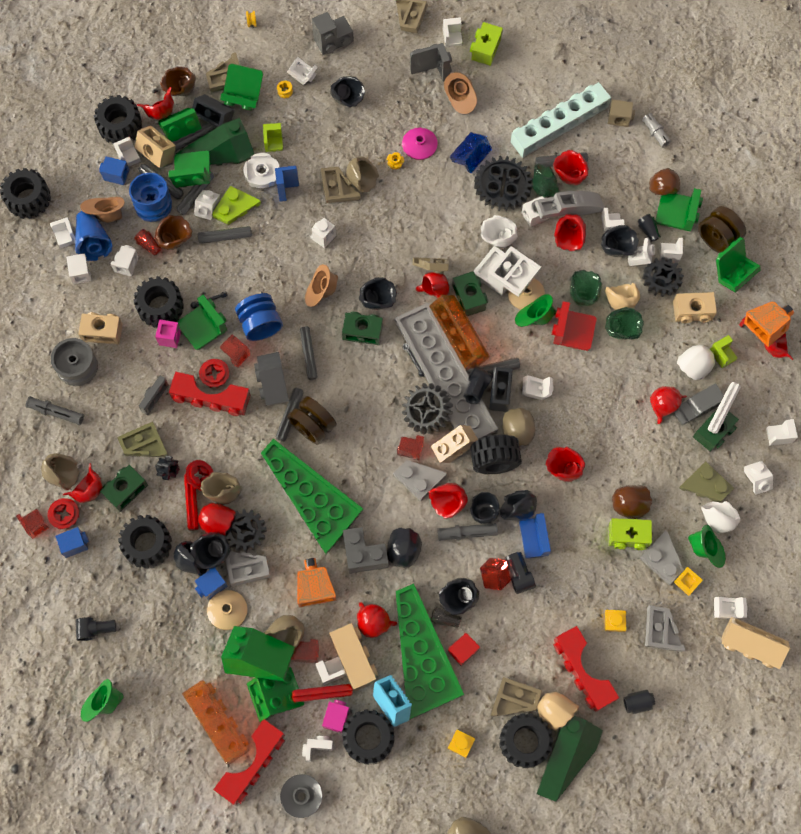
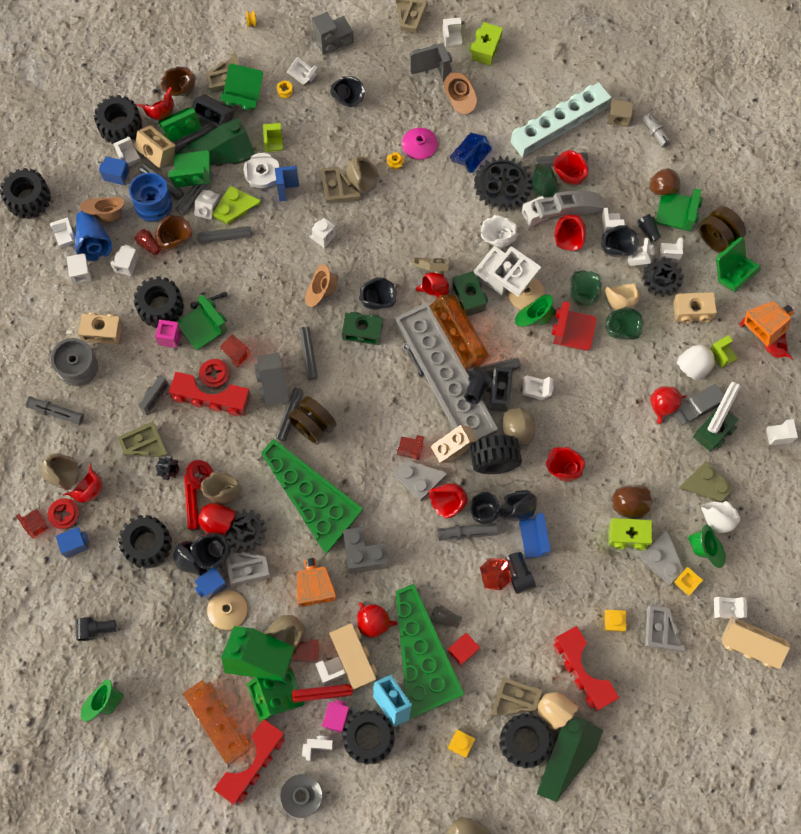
dark green brick [100,465,148,512] -> none
blue wheel [235,293,283,341] -> none
black hair [387,527,422,568] -> none
dark grey gear [402,383,453,435] -> none
black hair [439,578,480,615] -> none
black brick [623,690,655,714] -> none
white bracket [744,461,773,495] -> none

